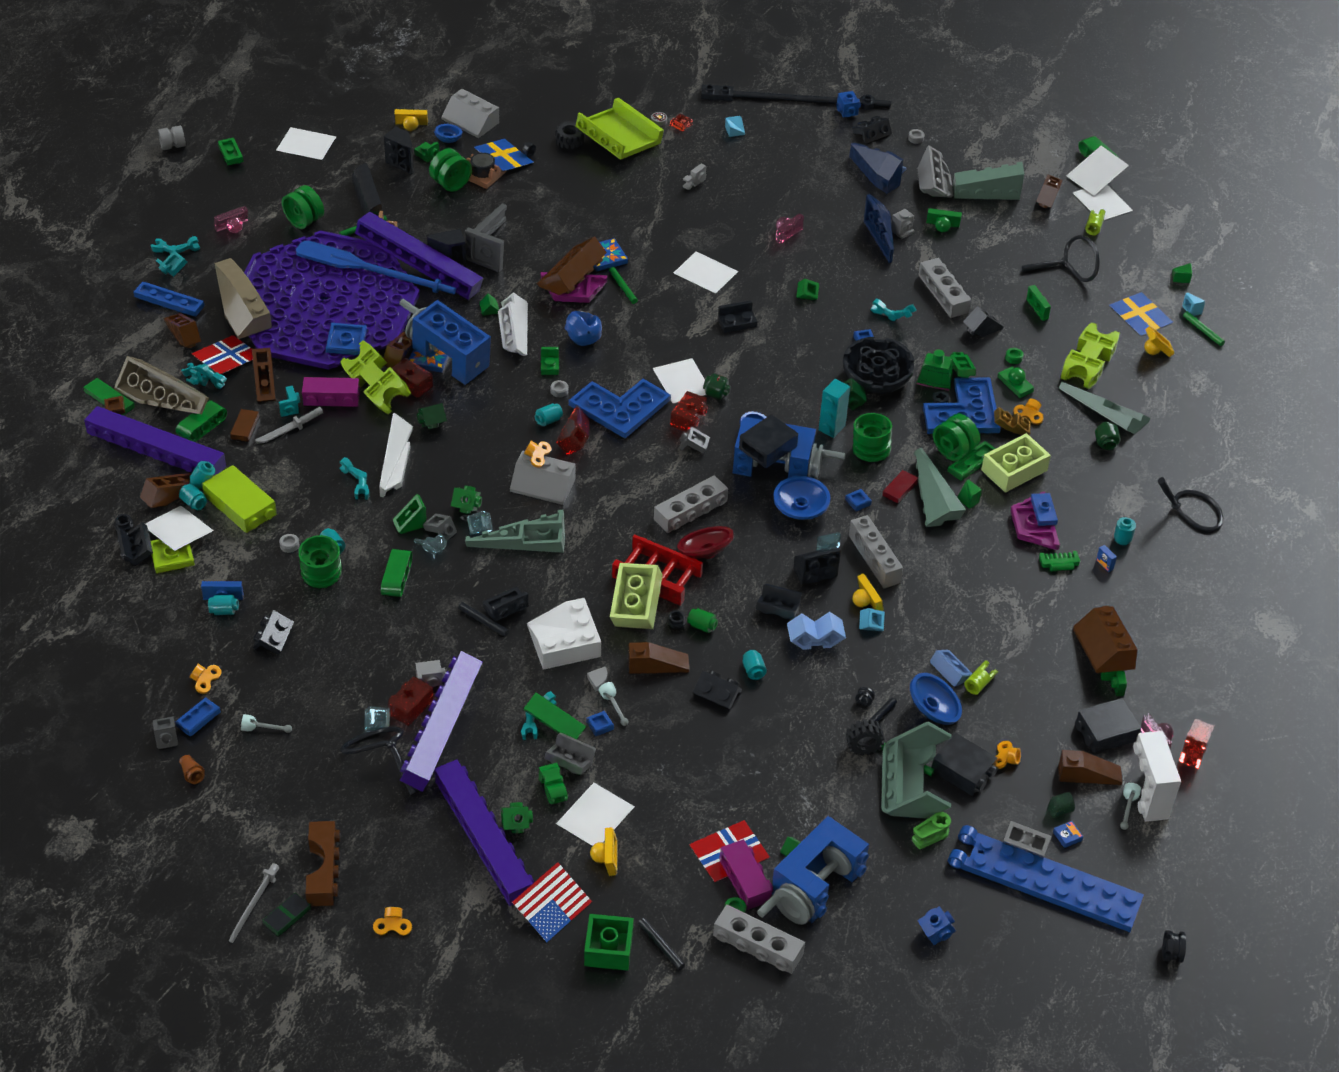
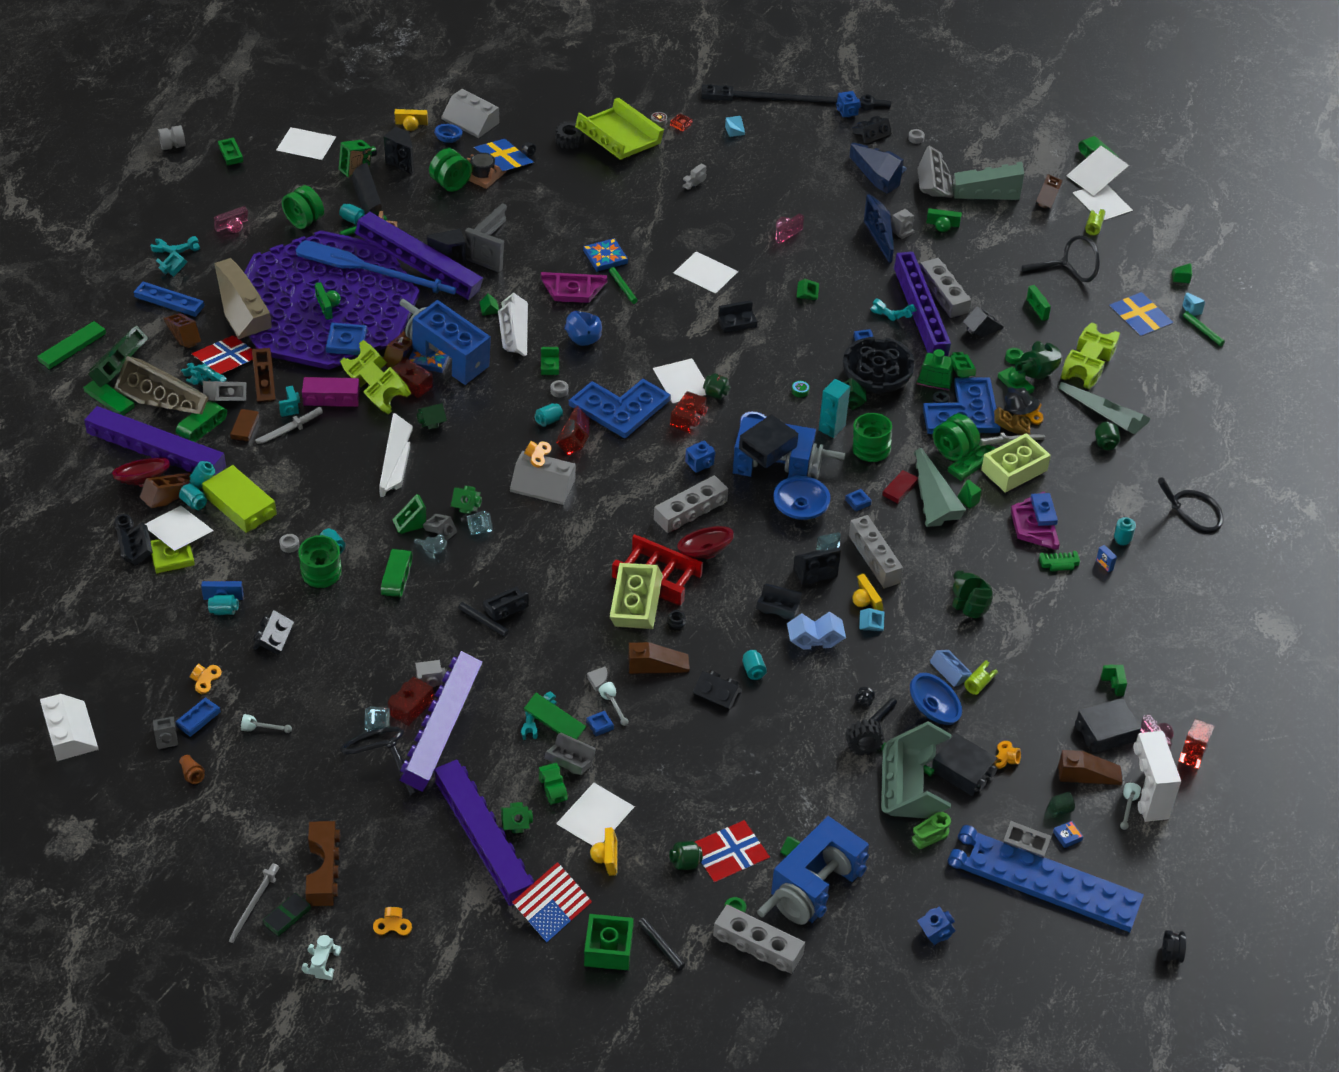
reddish brown tile [104,395,125,415] -> none
teal piece [340,457,369,500] -> none
green bracket [414,142,439,163] -> none
sand green wedge [465,510,565,553] -> none
white slope [527,598,601,670] -> none
reddish brown slope [537,236,607,295] -> none
dark grey bracket [679,427,710,453] -> none
green brick [687,608,718,633] -> none
magenta brick [719,839,773,910] -> none
reddish brown slope [1073,606,1138,673] -> none
yellow tile [1144,326,1174,357] -> none
none -> green tile [37,321,106,369]
none -> white slope [40,694,99,761]
none -> dark green arch [88,325,149,387]
none -> dark red dish [112,458,170,487]
none -> light grey slope [203,381,246,401]
none -> light aqua piece [302,935,341,980]
none -> green tile [315,282,341,320]
none -> green torso [338,140,377,177]
none -> teal brick [339,204,365,225]
none -> dark green head [669,841,703,870]
none -> blue brick [685,440,715,473]
none -> green tile [791,381,810,398]
none -> dark purple brick [894,252,951,357]
none -> dark green piece [952,570,993,618]
none -> light grey sword [979,432,1045,446]
none -> black piece [1004,387,1040,415]
none -> dark green piece [1015,341,1062,379]

